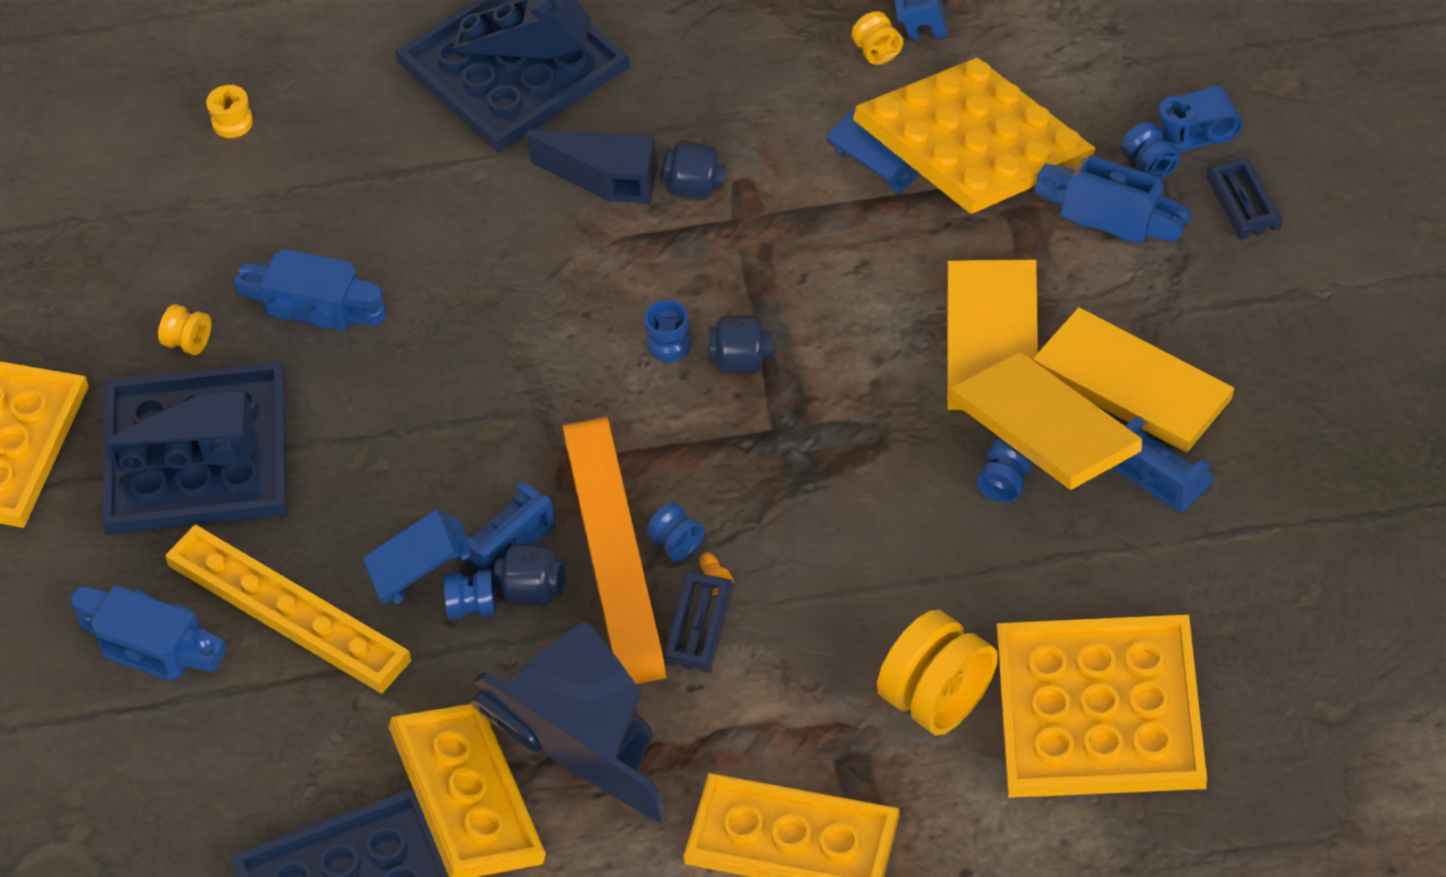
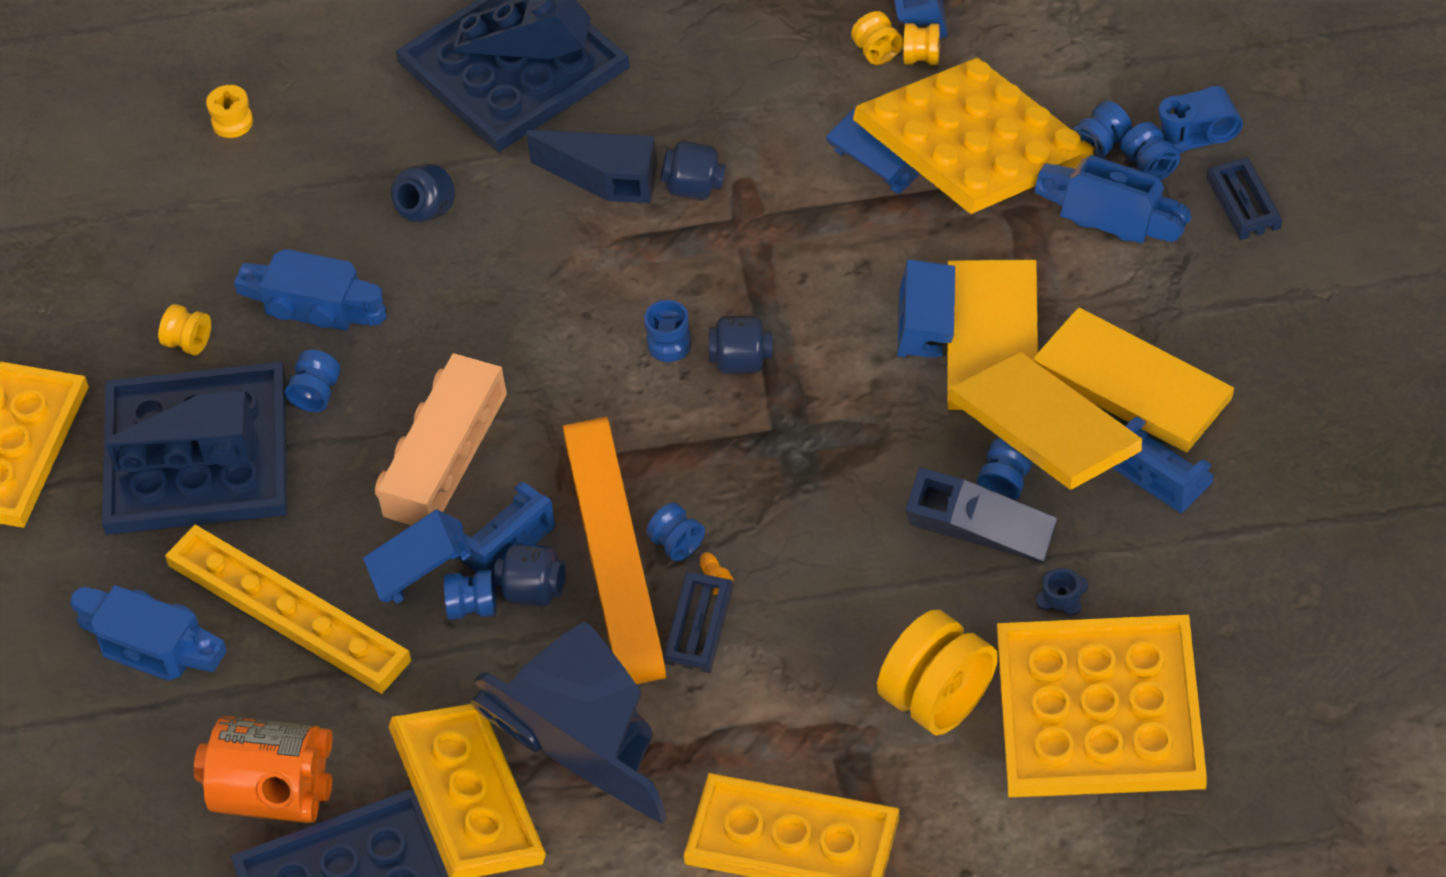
none -> orange cylinder [194,716,333,823]
none -> blue wheel [285,350,341,412]
none -> light nougat brick [375,353,507,526]
none -> dark blue head [391,164,455,222]
none -> blue hinge [897,259,955,357]
none -> yellow wheel [904,23,940,66]
none -> slope [905,467,1058,563]
none -> dark blue plate [1035,568,1088,616]
none -> blue wheel [1072,101,1132,159]

